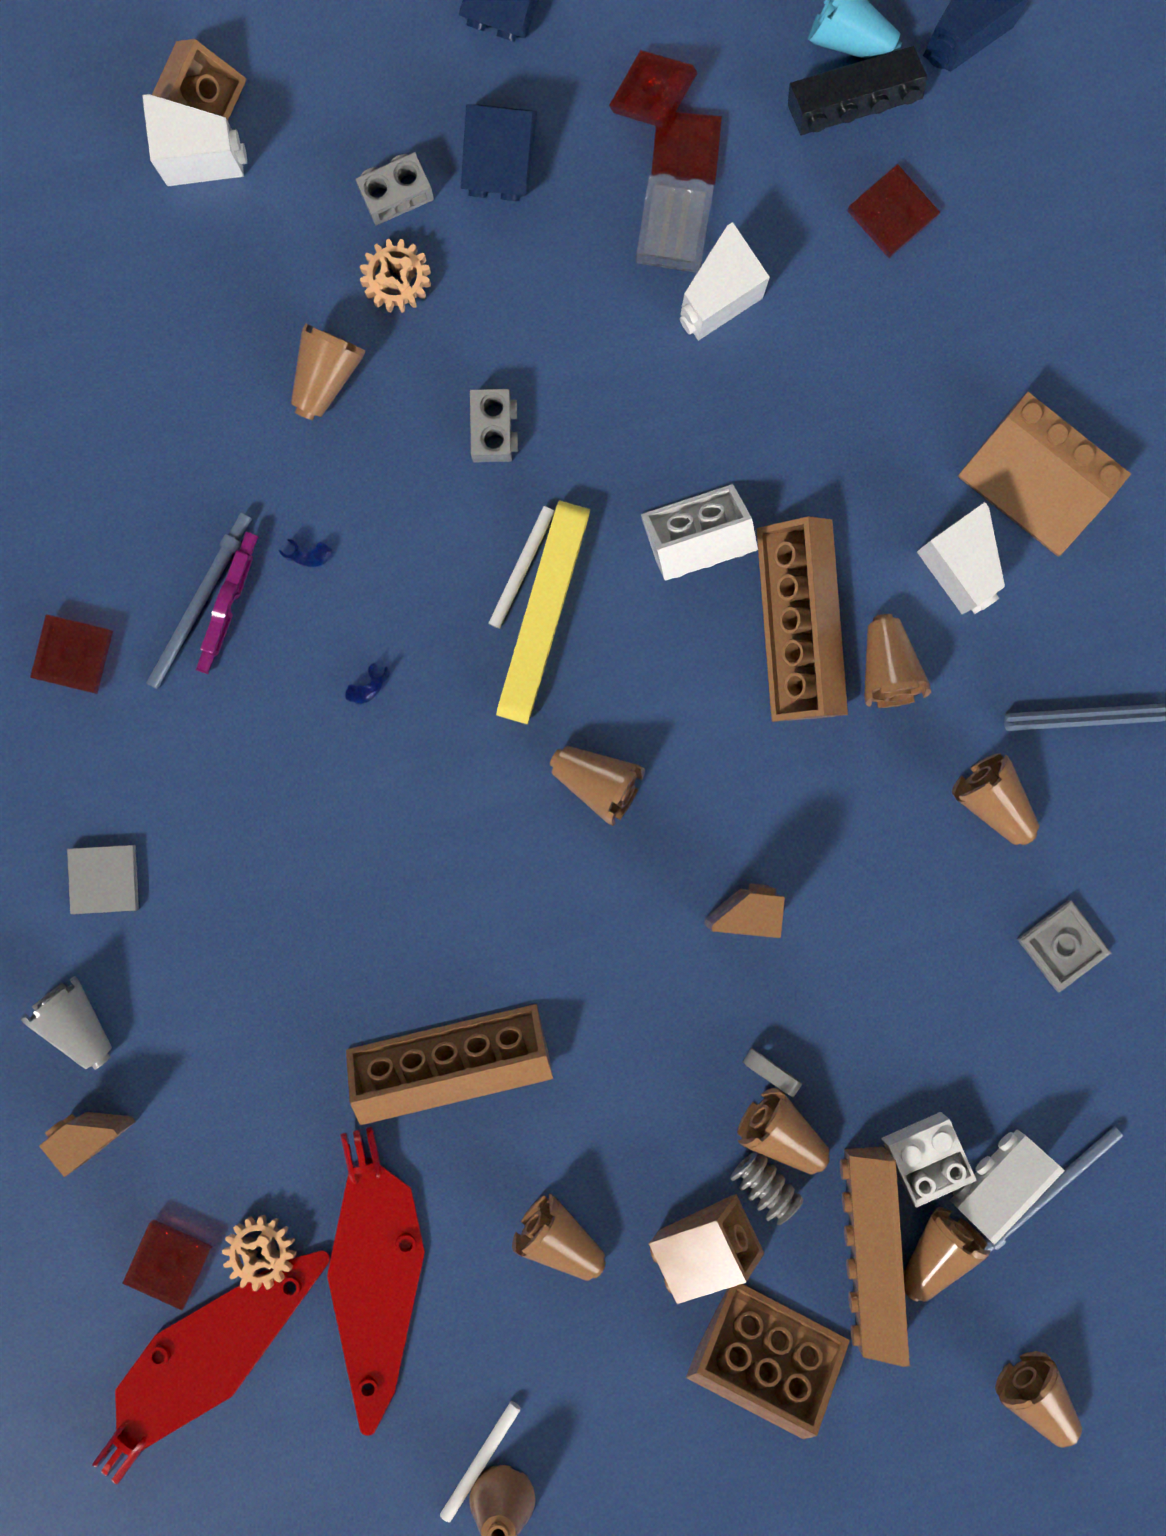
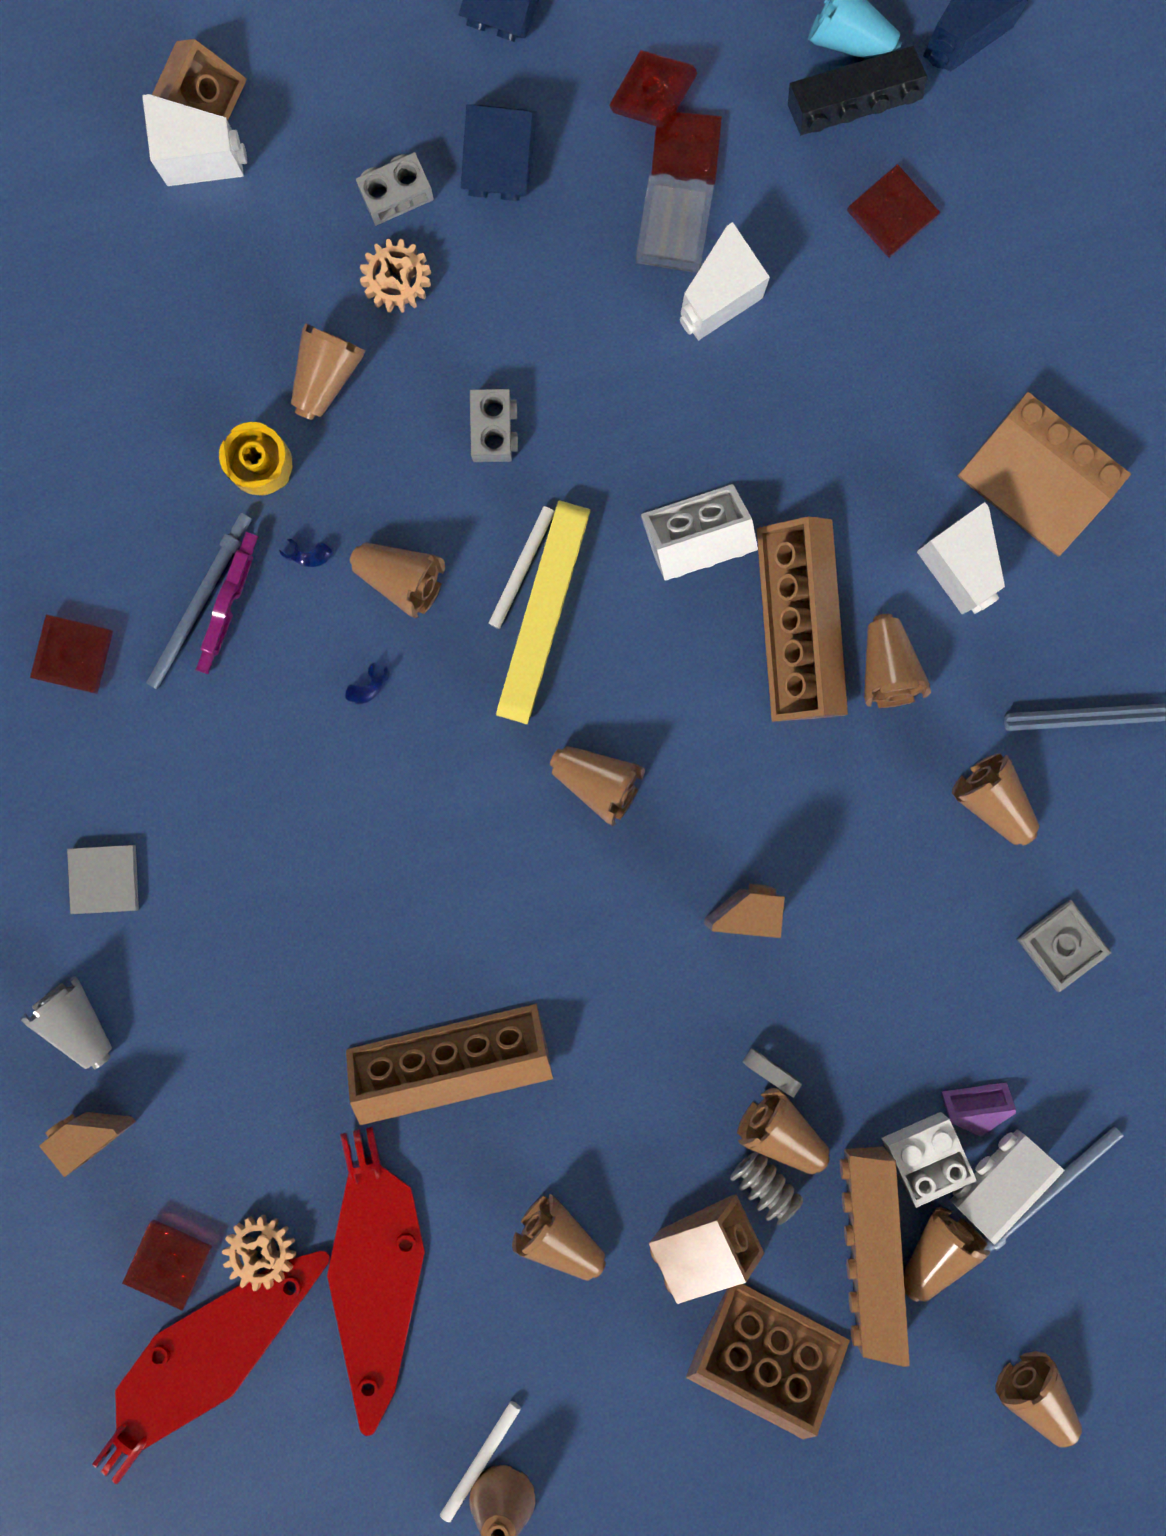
none -> yellow brick [219,422,292,496]
none -> medium nougat cone [350,542,445,618]
none -> medium lavender slope [942,1082,1016,1137]

